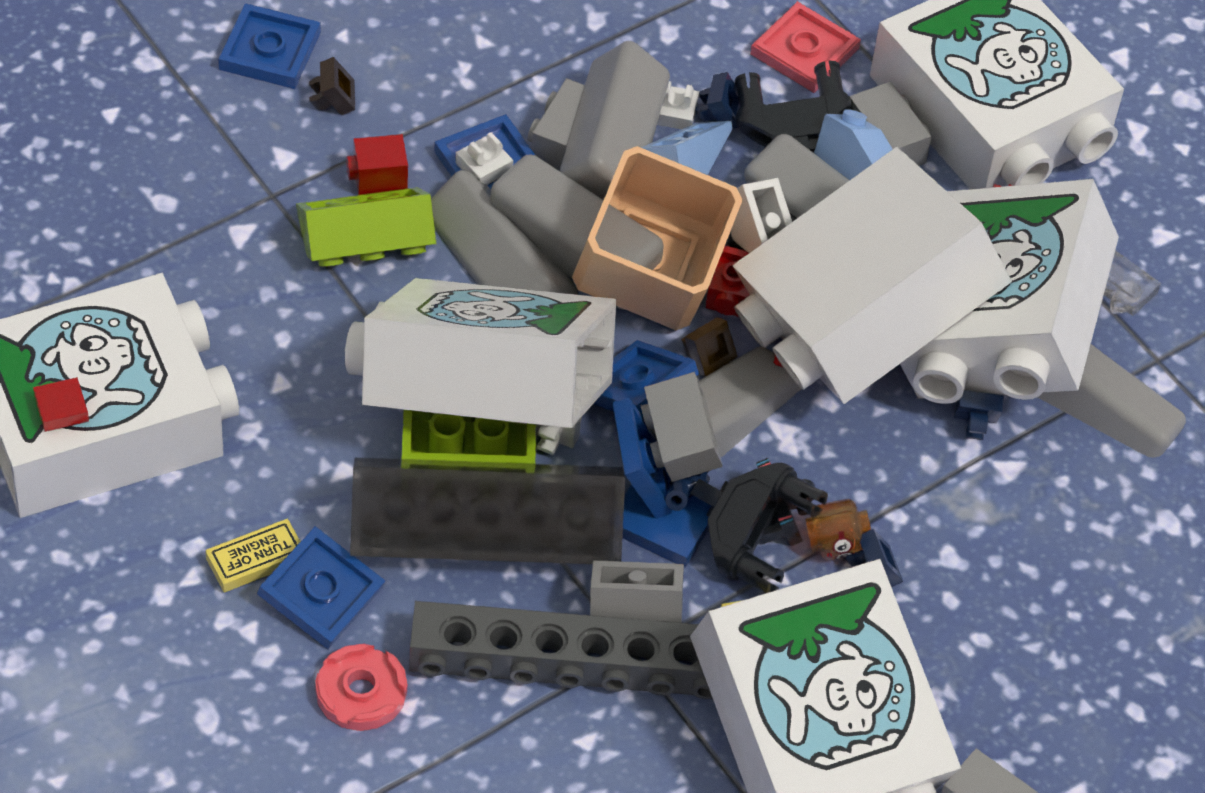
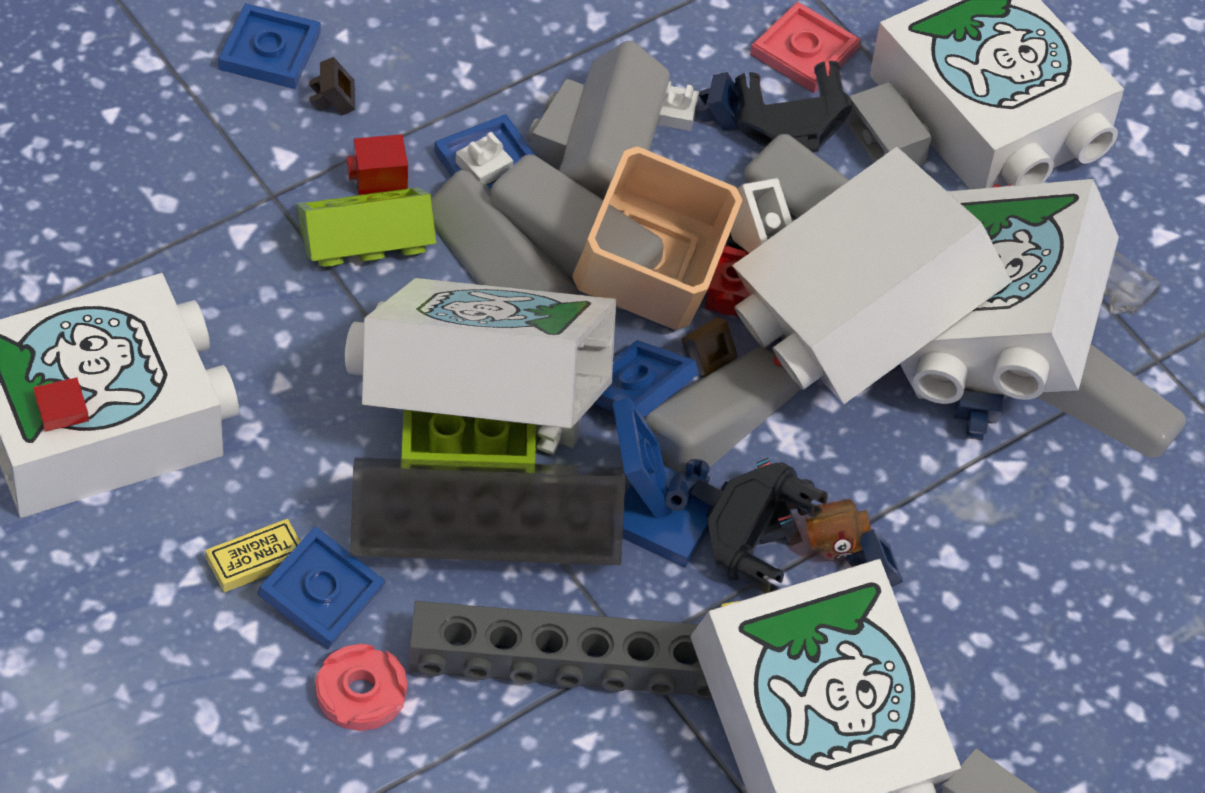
light grey brick [590,560,684,623] -> none
light blue slope [641,121,732,175] -> none
light grey brick [641,372,723,482] -> none
light blue slope [814,110,892,180] -> none

